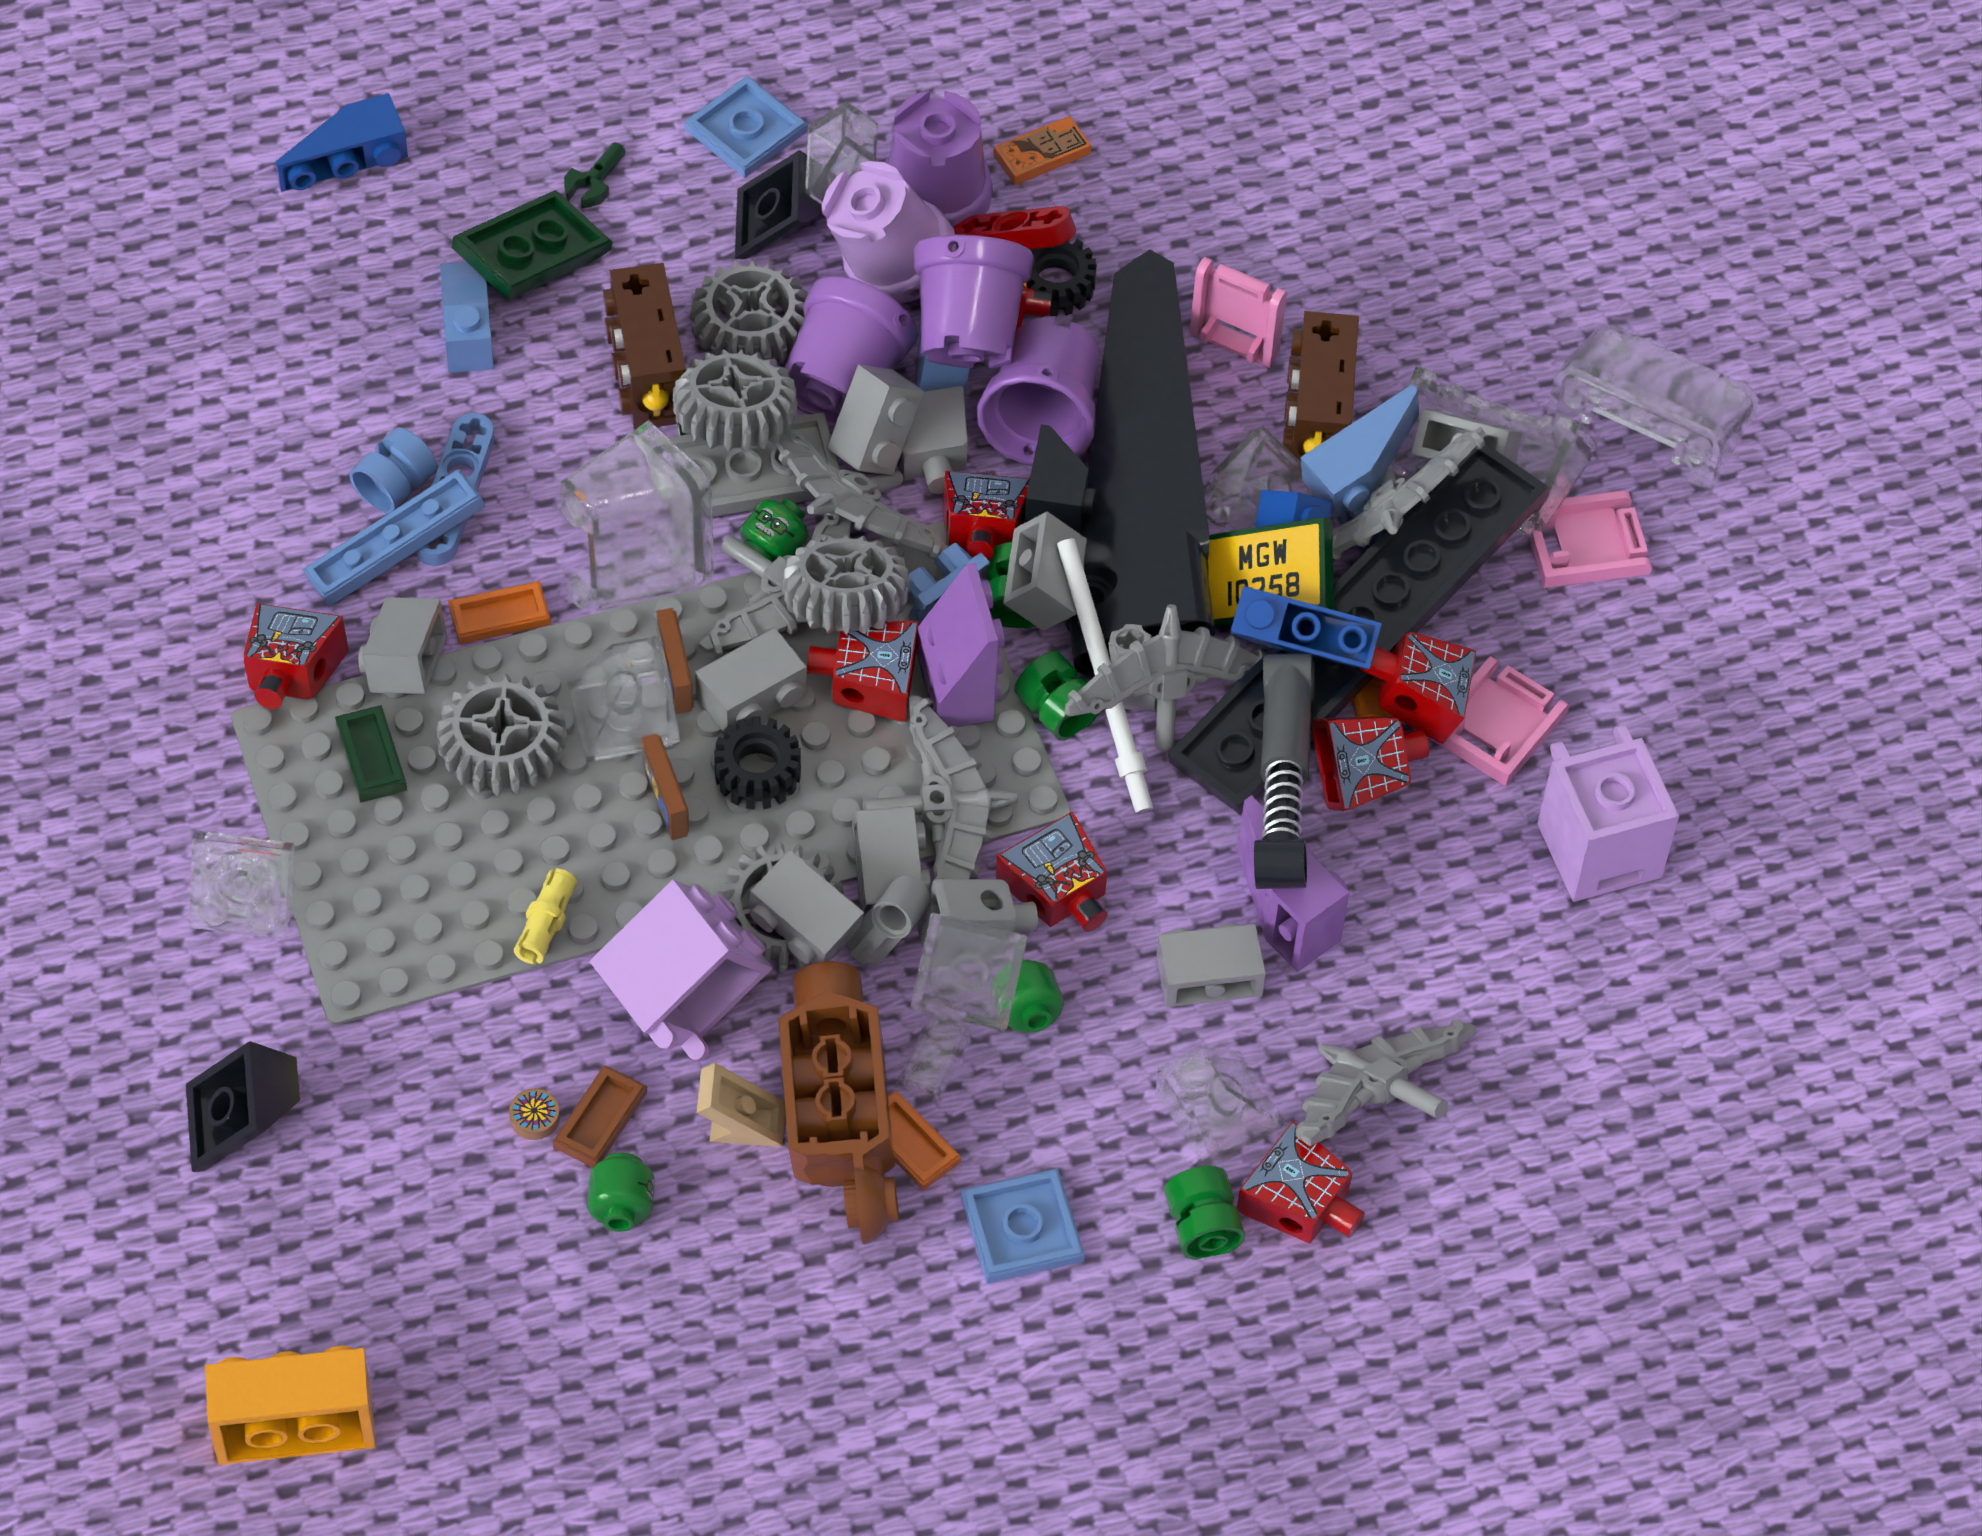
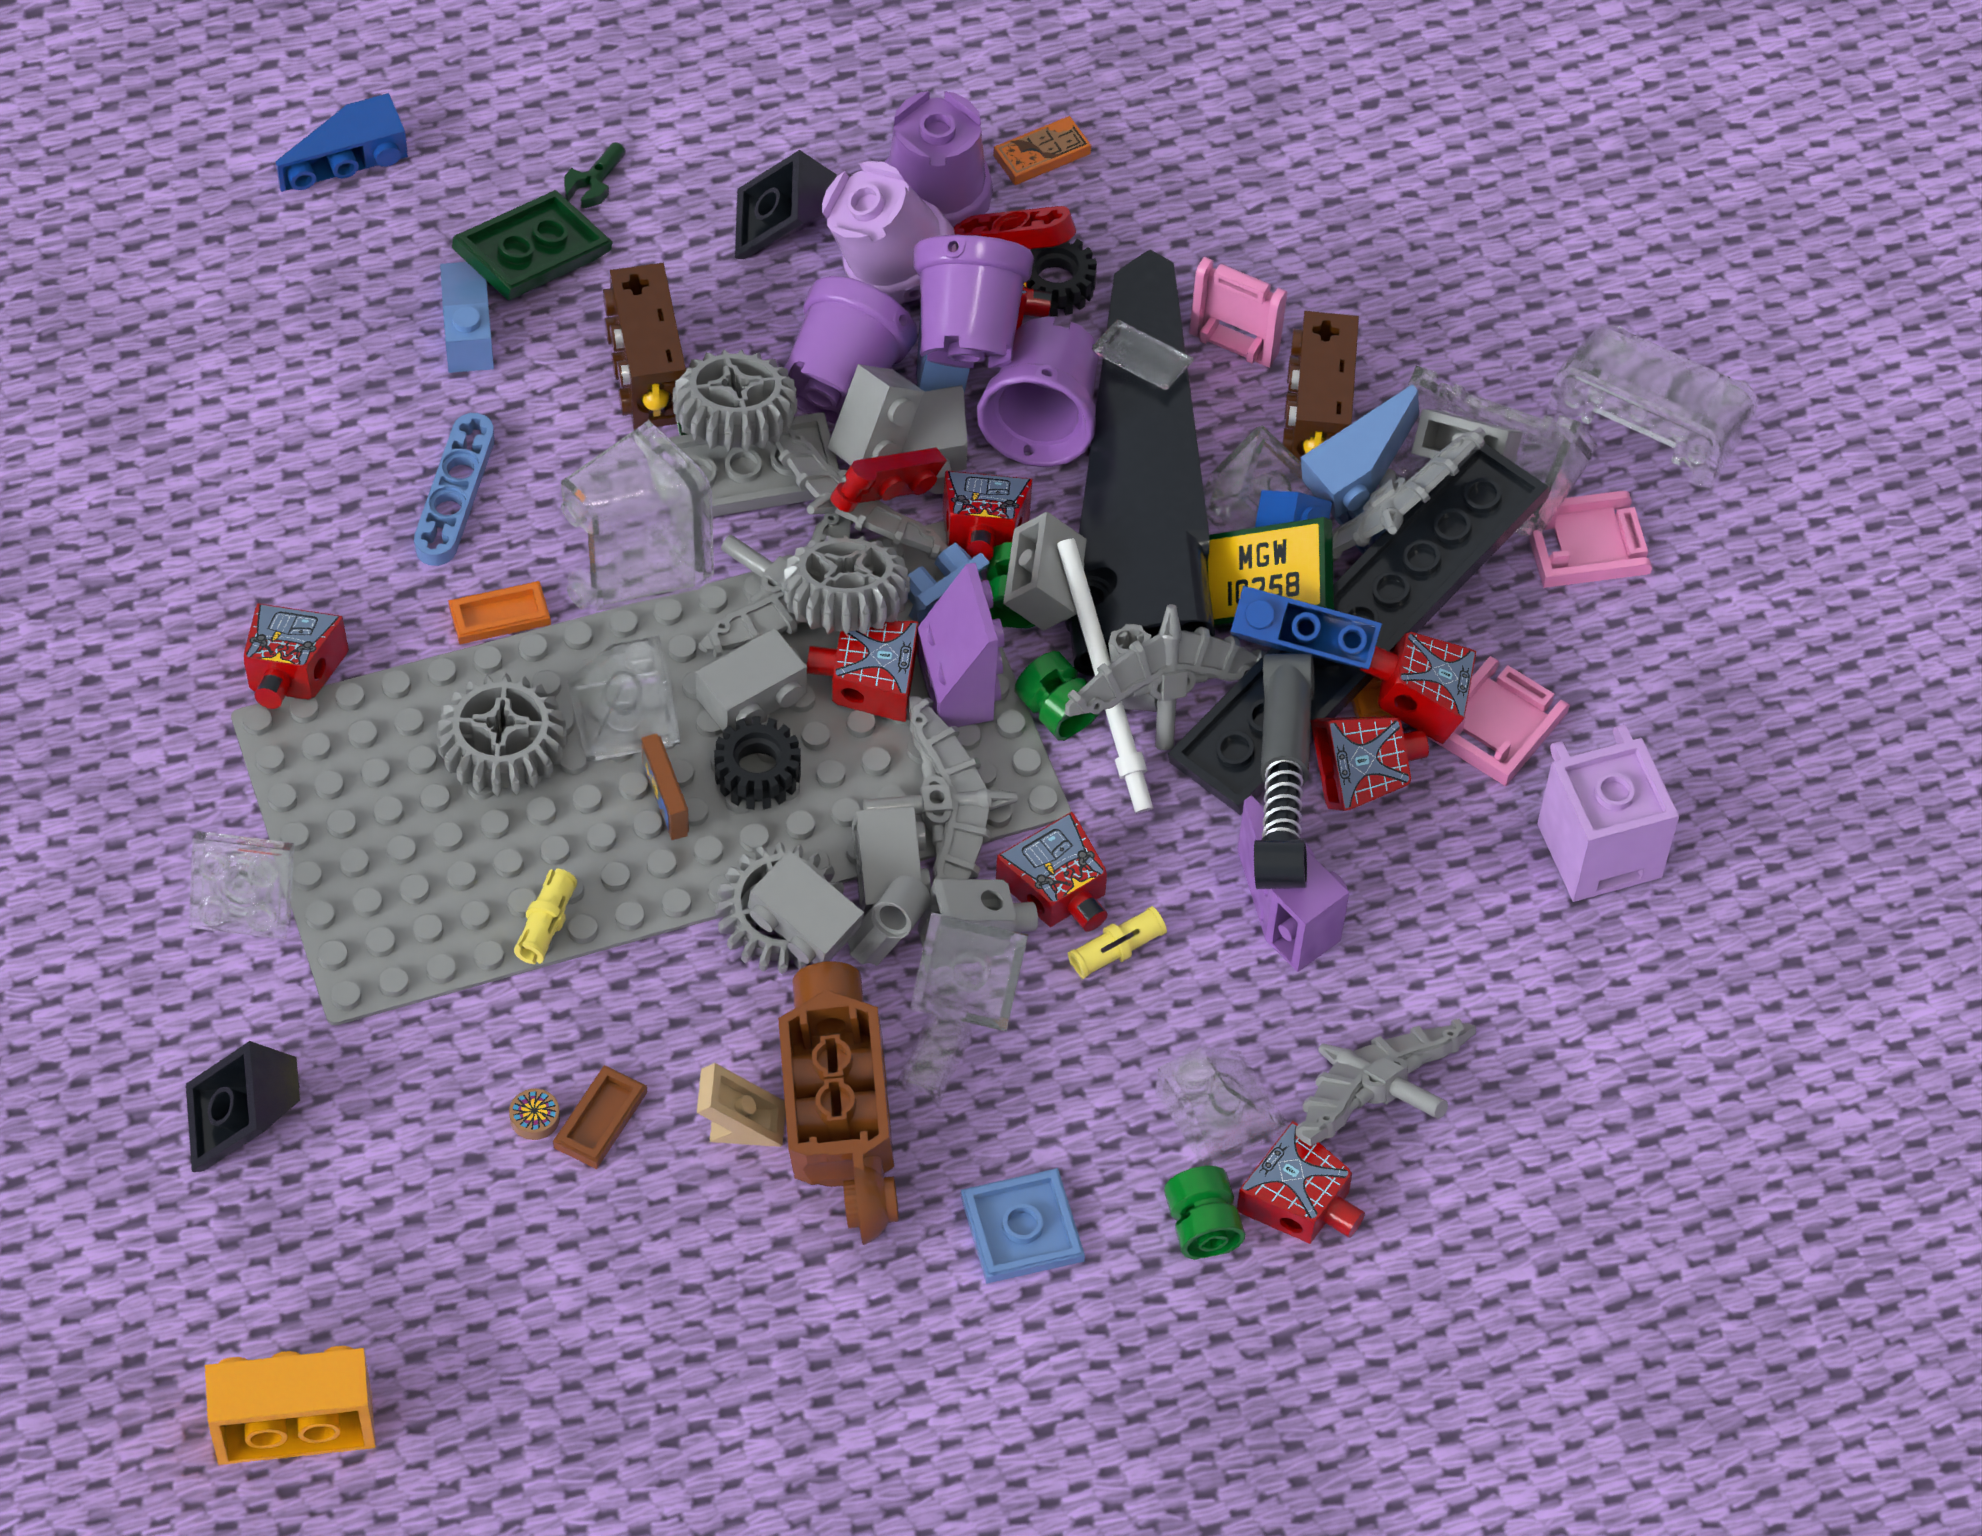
medium blue tile [302,469,486,607] -> none
dark green tile [335,705,407,803] -> none
medium blue wheel [349,427,437,514] -> none
light grey brick [358,597,447,694] -> none
green head [587,1152,655,1232] -> none
lavender container [589,879,773,1061] -> none
dark orange tile [656,608,694,714] -> none
medium blue tile [684,75,808,178] -> none
light grey gear [690,258,807,364] -> none
green head [740,498,808,562] -> none
clear slope [805,101,878,204] -> none
orange tile [888,1090,961,1190] -> none
green head [994,960,1064,1033] -> none
black slope [1025,424,1096,534] -> none
light grey brick [1156,923,1266,1008] -> none
none -> red plate [830,447,947,512]
none -> light yellow pin [1068,906,1167,979]
none -> clear tile [1092,319,1194,390]

